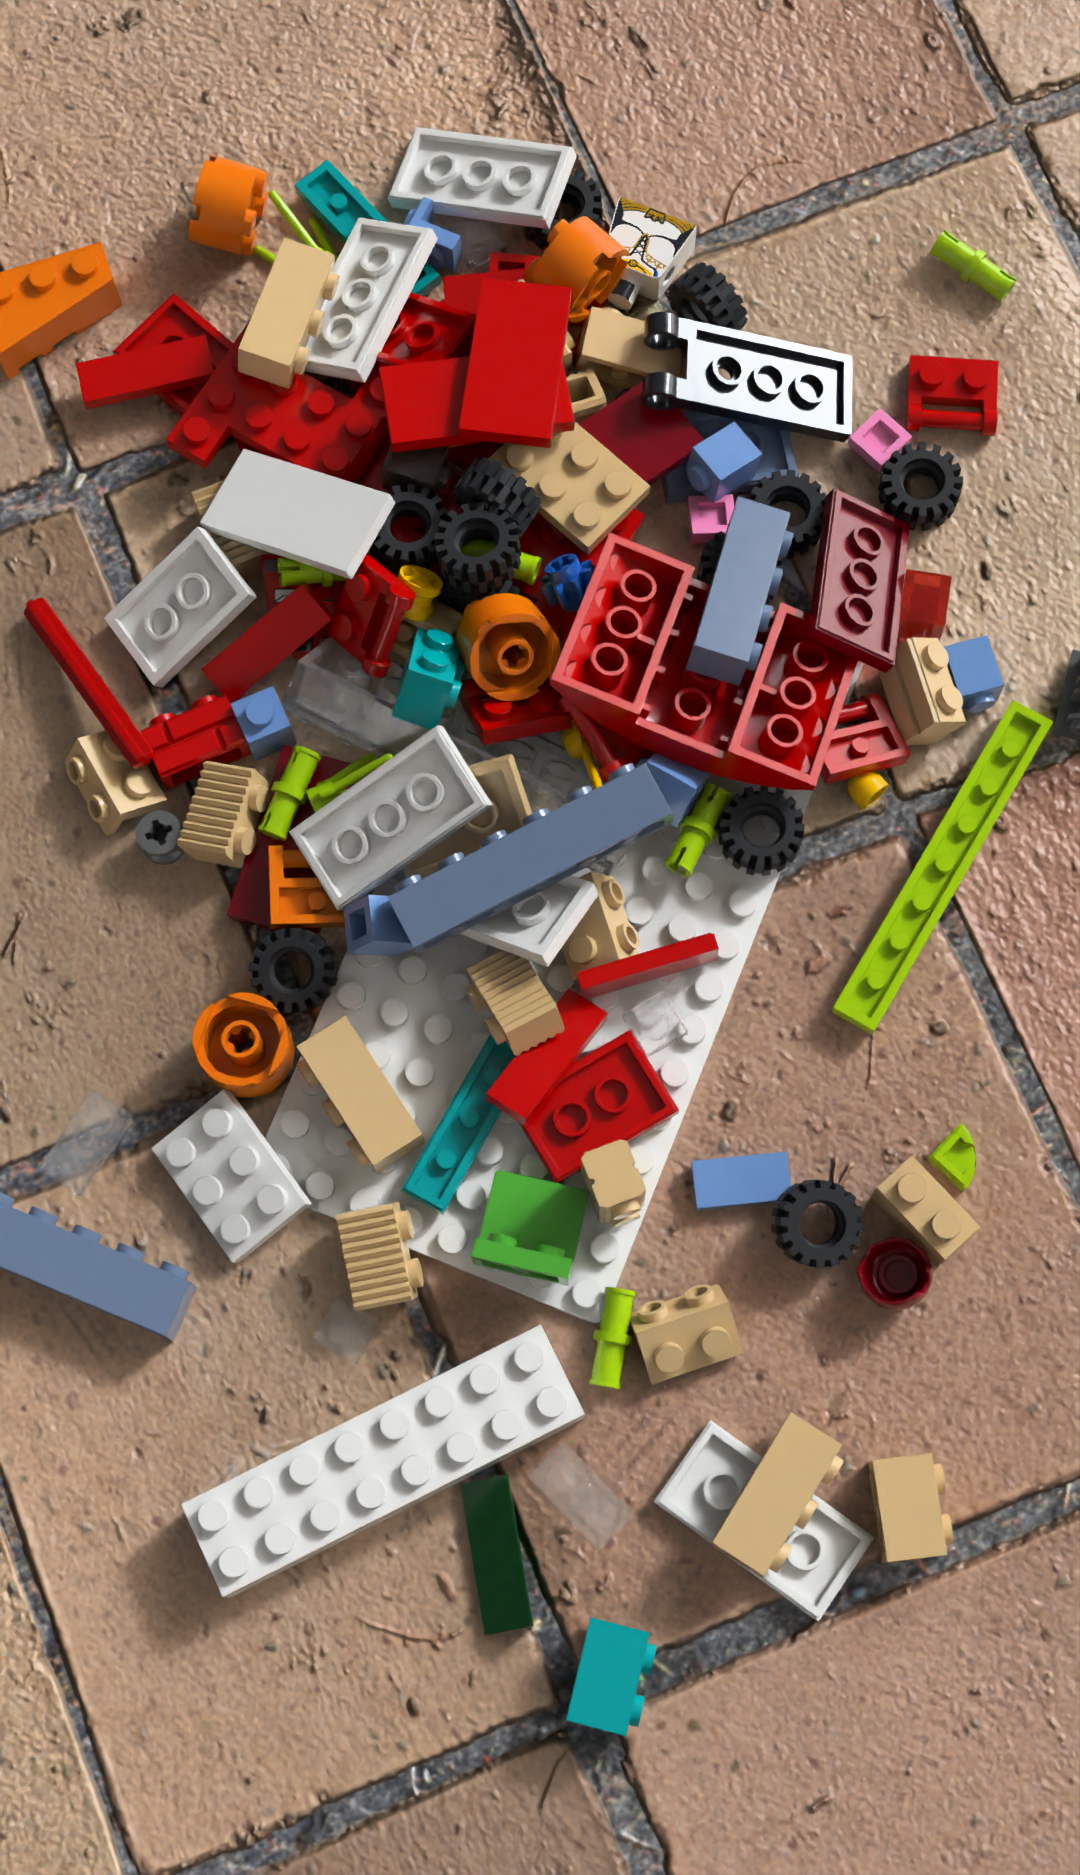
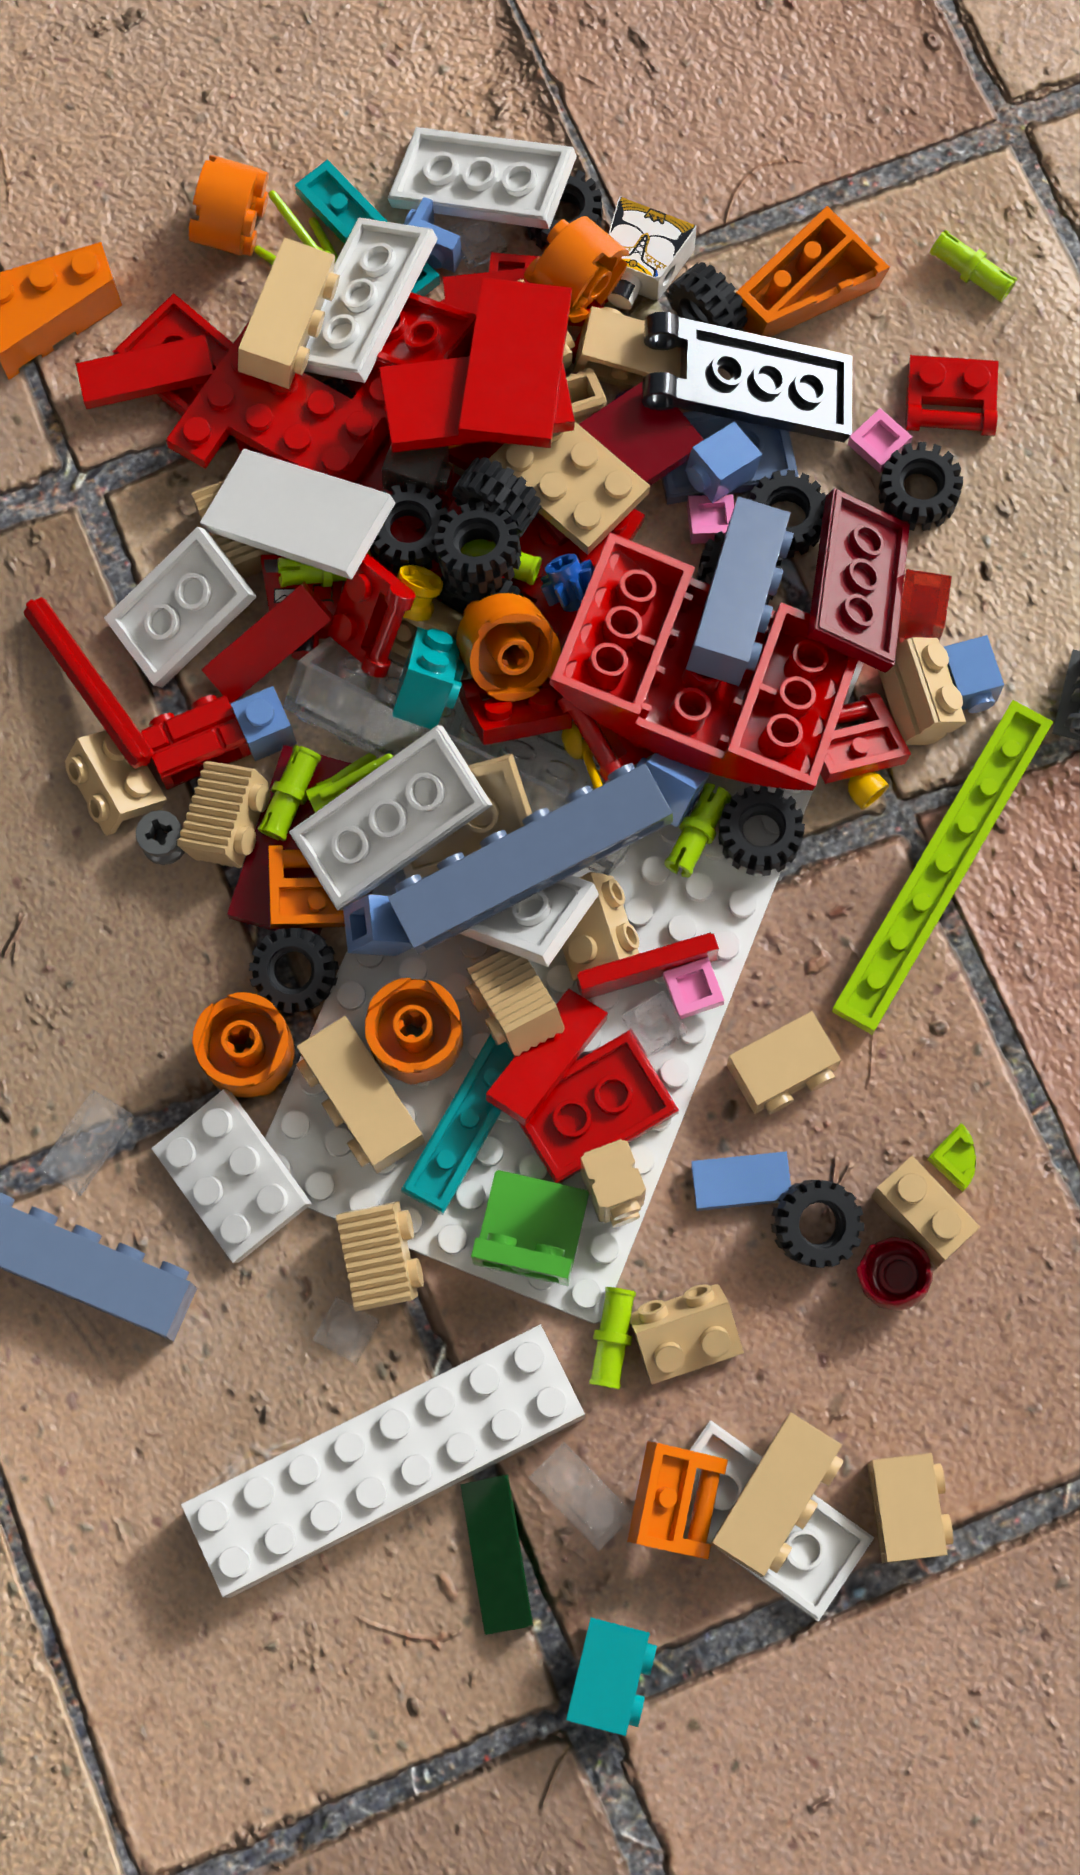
none -> orange brick [365,978,463,1085]
none -> orange plate [627,1441,728,1560]
none -> bright pink plate [663,957,724,1020]
none -> tan brick [727,1011,841,1114]
none -> orange wedge [736,206,890,337]

